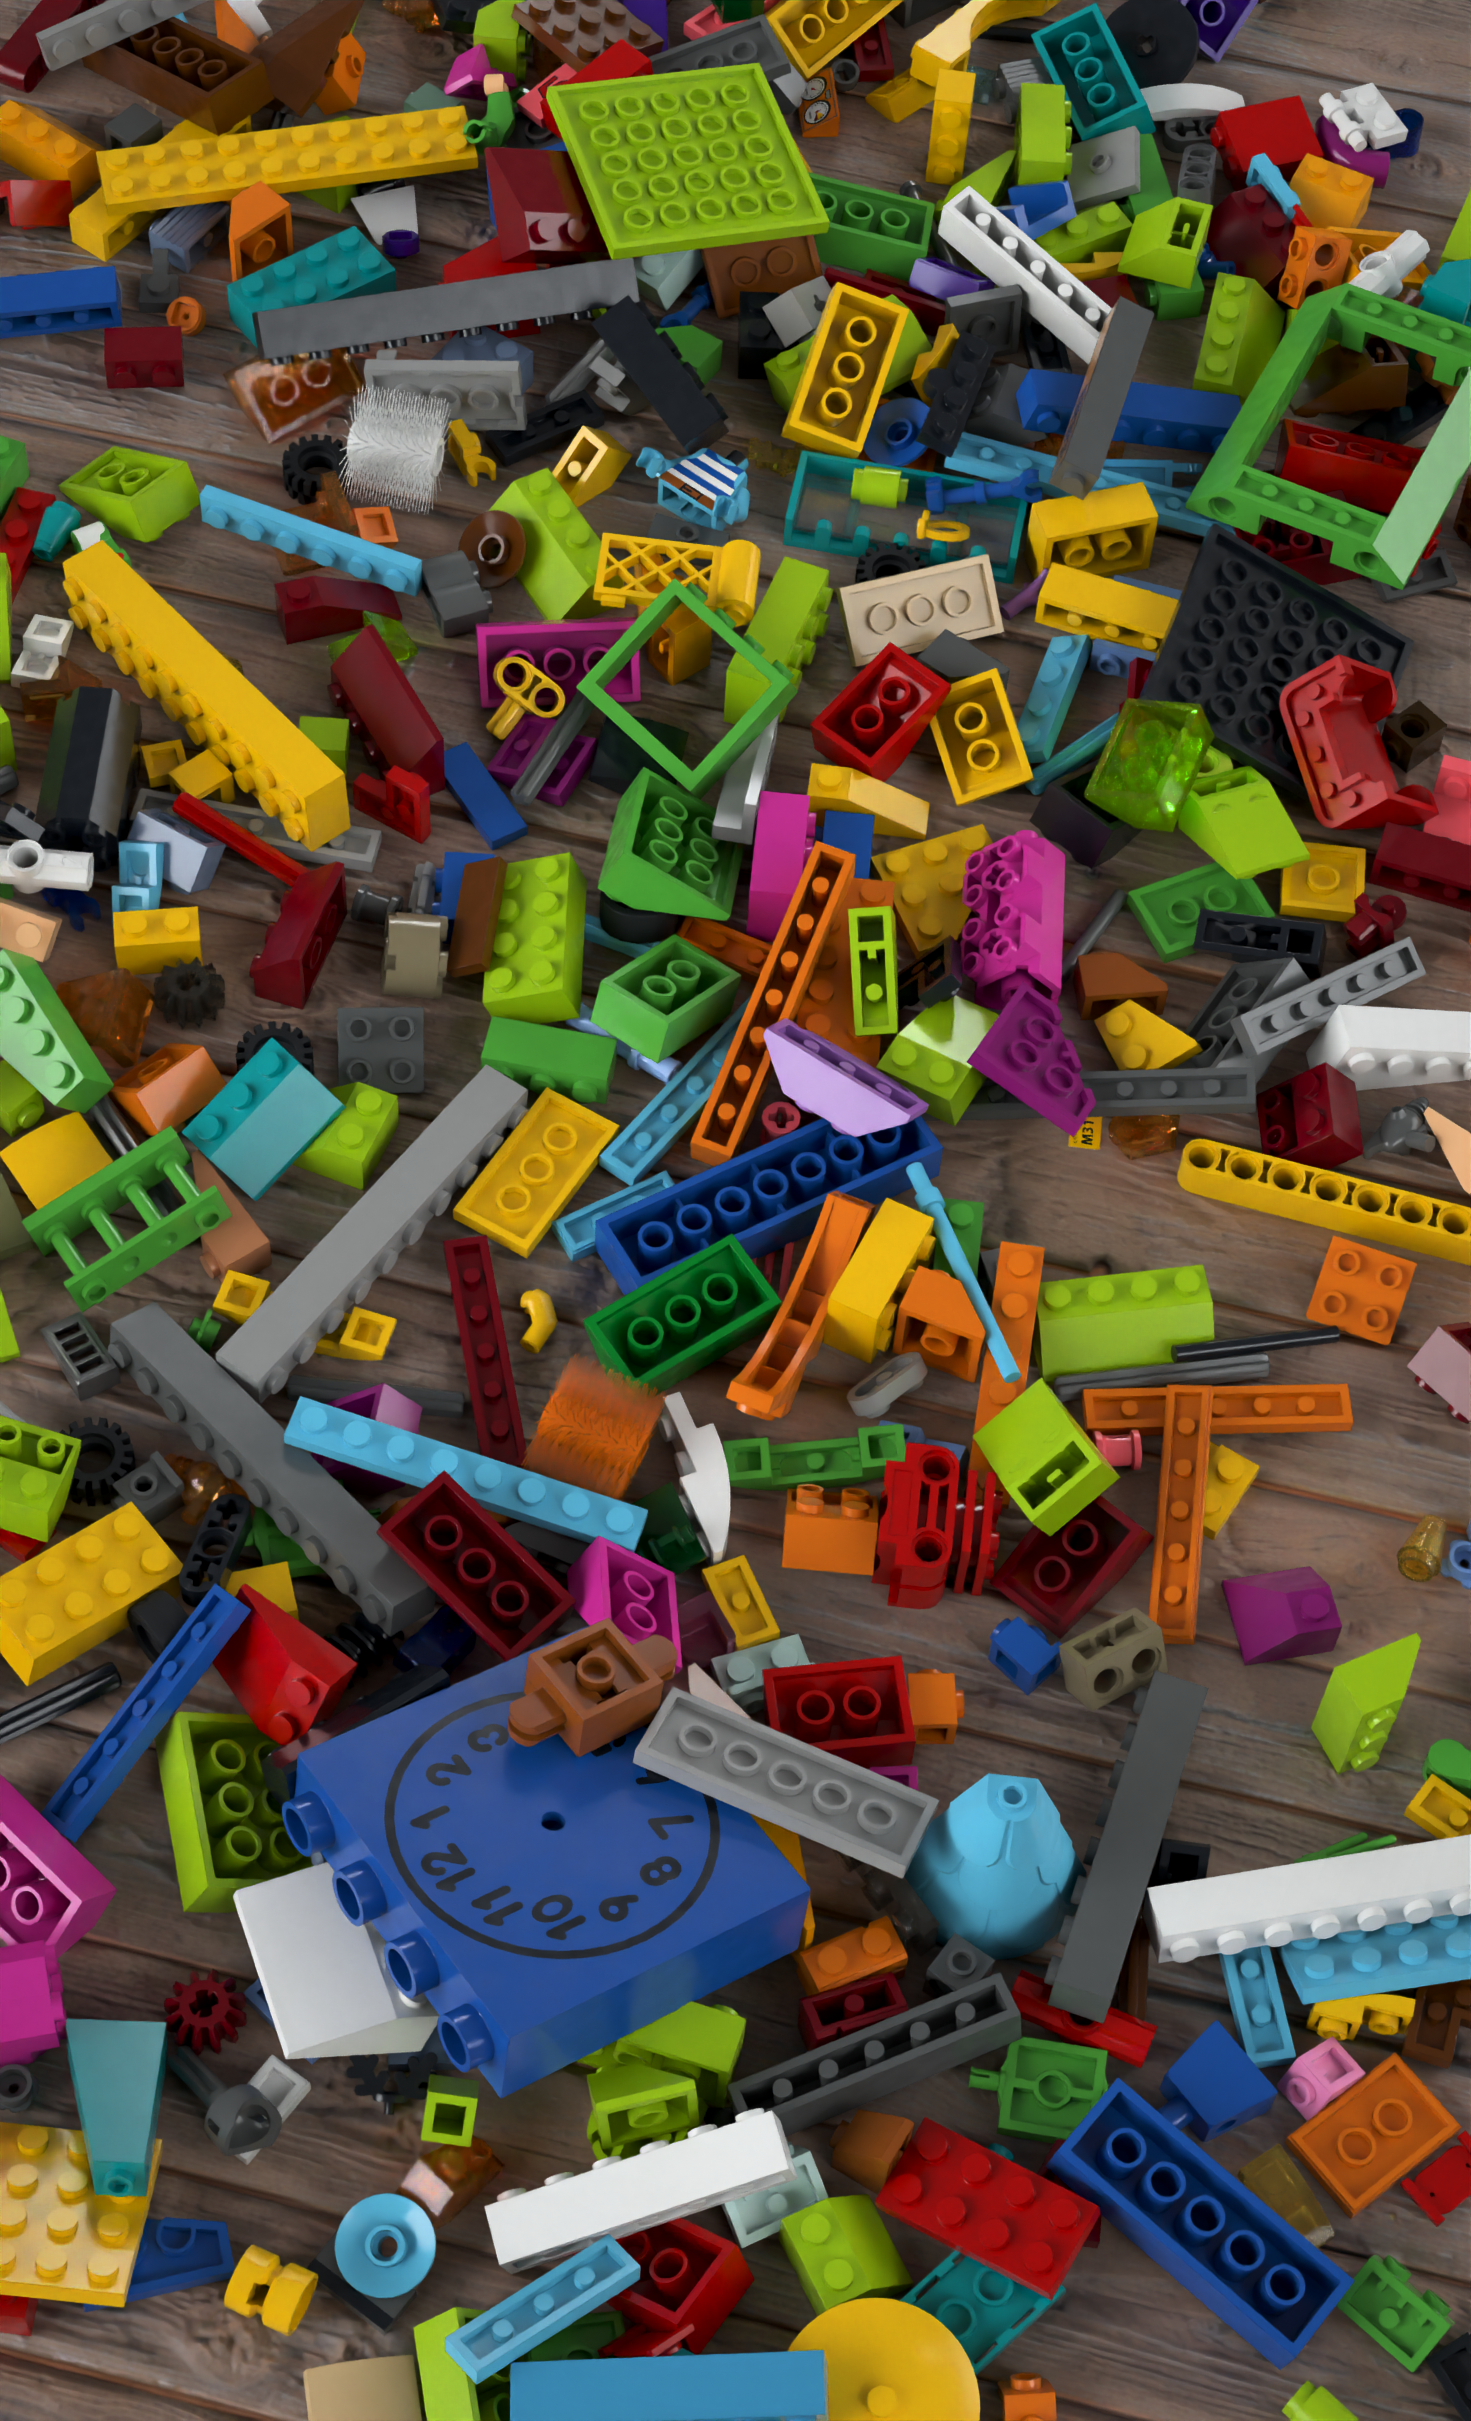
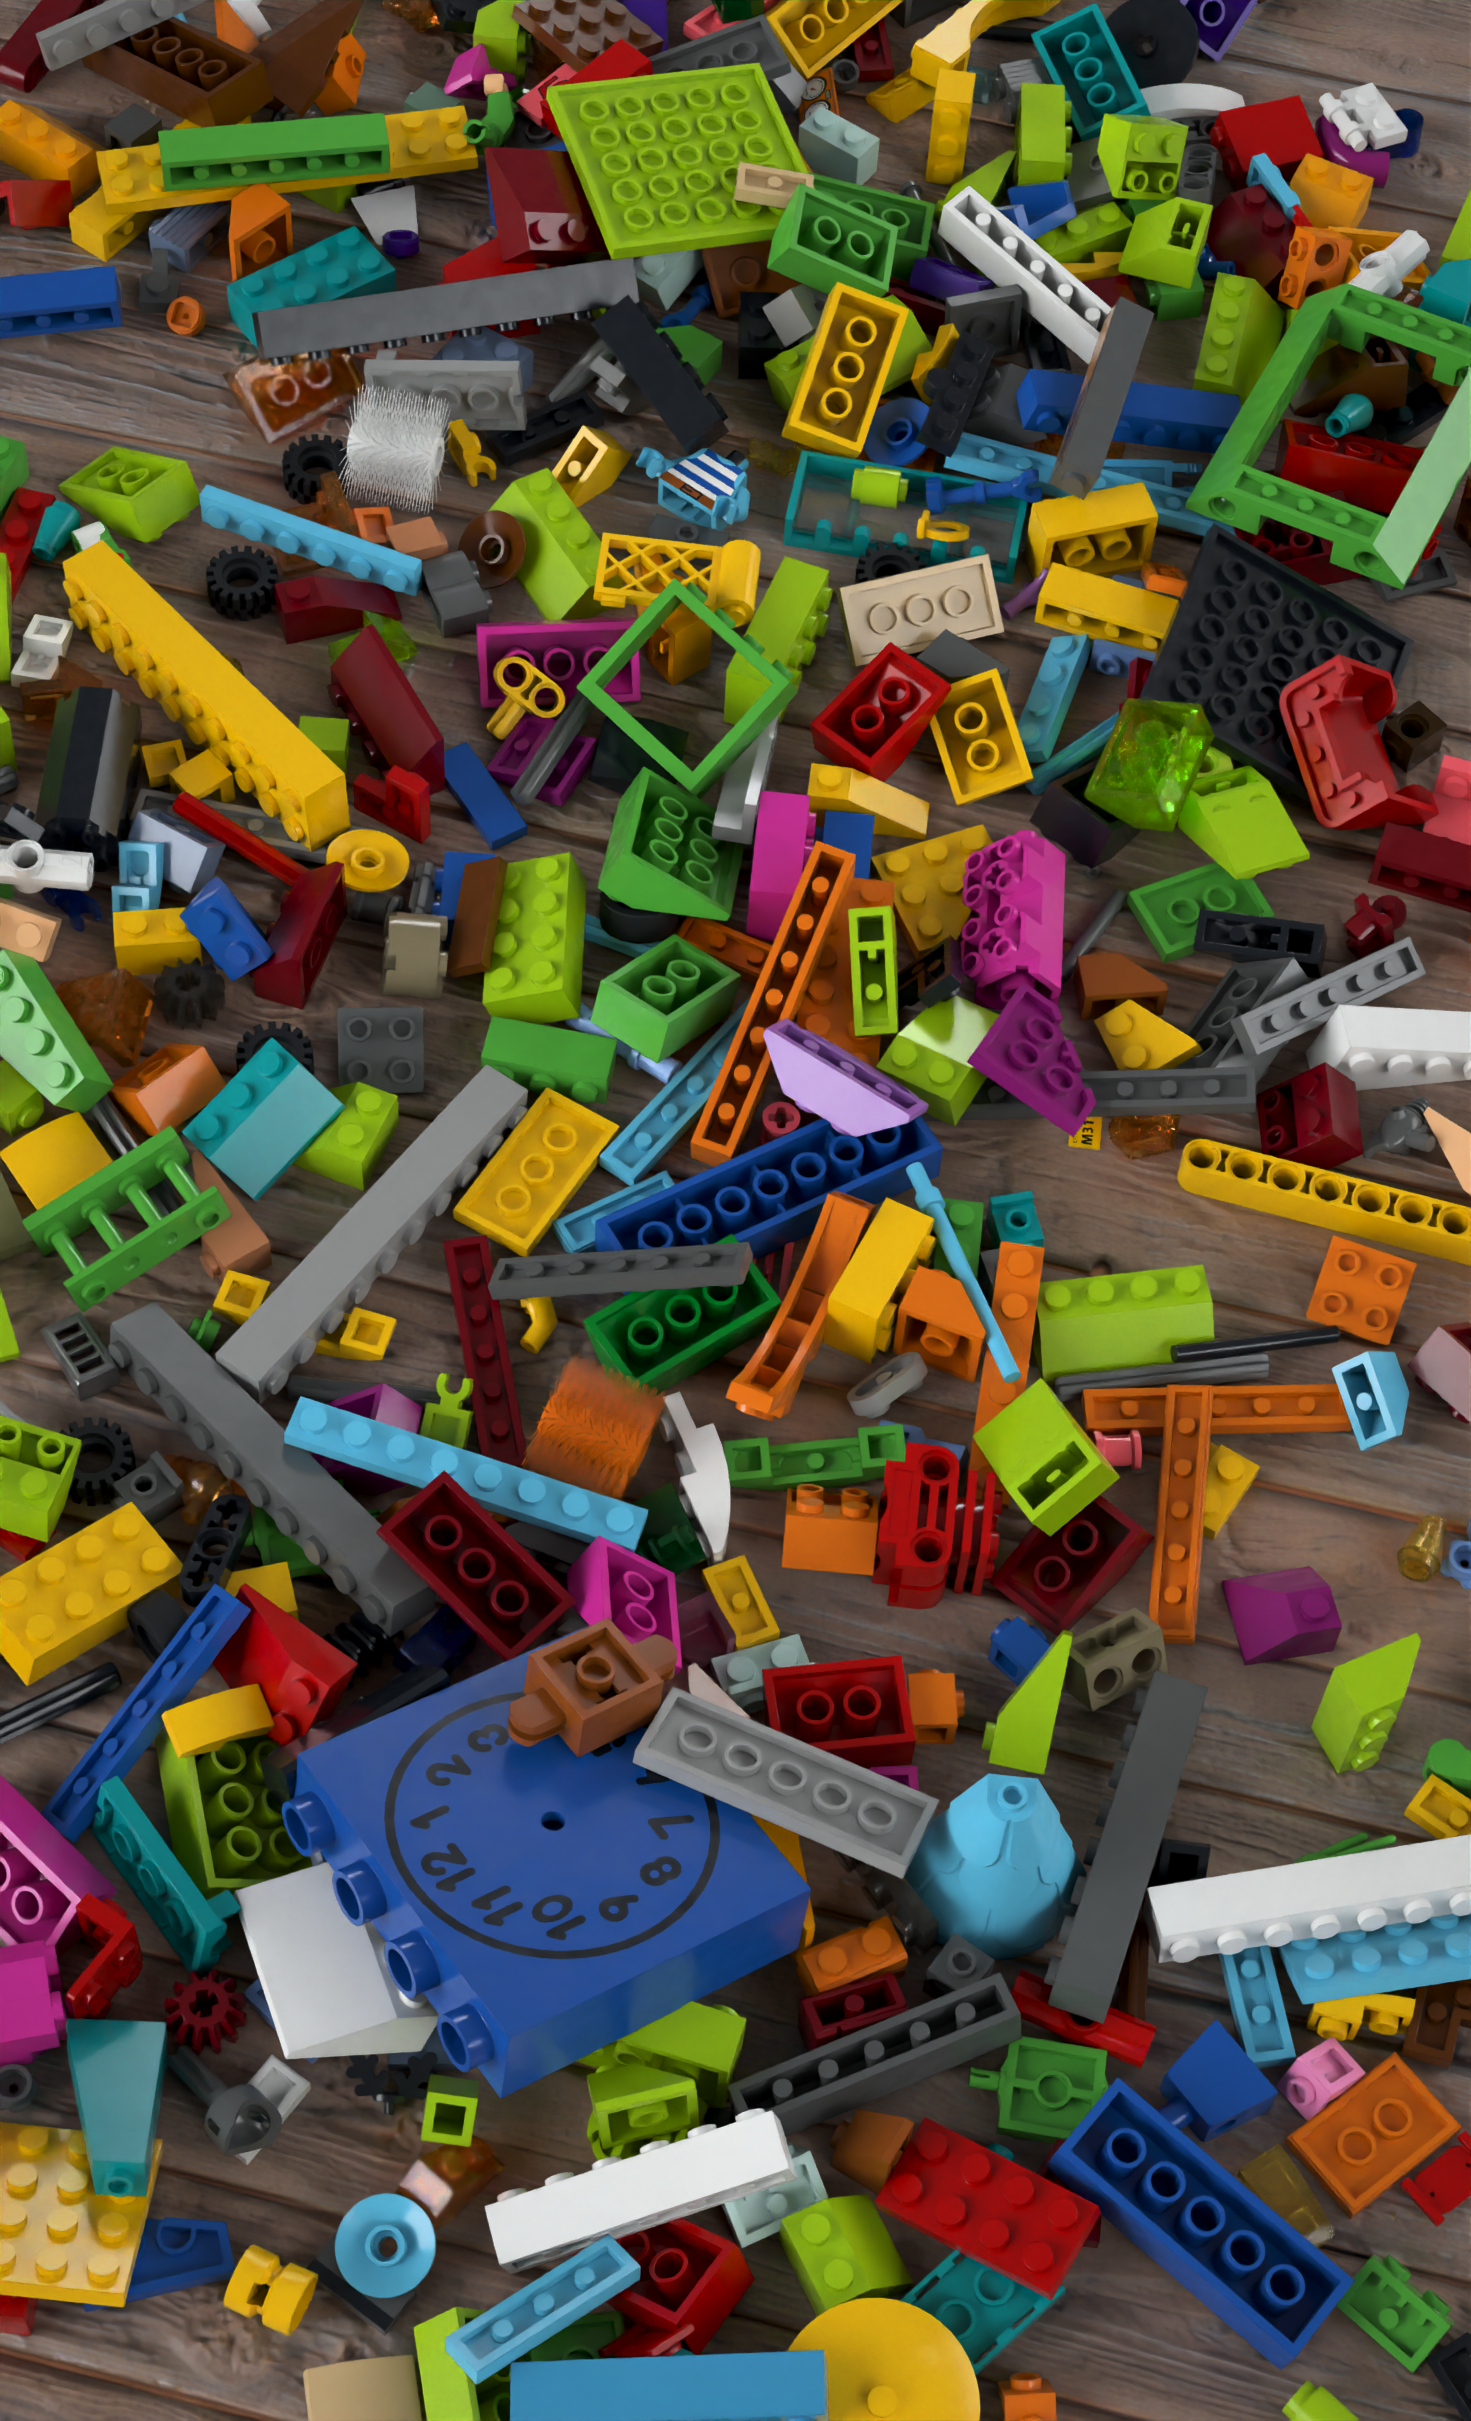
dark red brick [104,326,184,389] -> none
yellow plate [1279,842,1366,922] -> none
none -> red bracket [64,1892,143,2020]
none -> teal piece [91,1776,241,1978]
none -> bright green brick [158,112,390,191]
none -> yellow slope [161,1683,275,1758]
none -> blue bracket [179,877,274,982]
none -> black tyre [206,546,278,621]
none -> yellow dish [326,829,410,892]
none -> nougat brick [386,516,448,561]
none -> lime plate [420,1373,474,1450]
none -> dark grey plate [488,1242,753,1300]
none -> tan plate [734,162,814,209]
none -> bright green slope [767,183,898,298]
none -> light aqua brick [798,106,880,185]
none -> lime slope [981,1630,1073,1775]
none -> teal brick [986,1190,1044,1249]
none -> lime slope [1097,113,1189,201]
none -> orange tile [1140,560,1187,597]
none -> teal cone [1325,394,1373,438]
none -> medium azure slope [1332,1351,1409,1451]

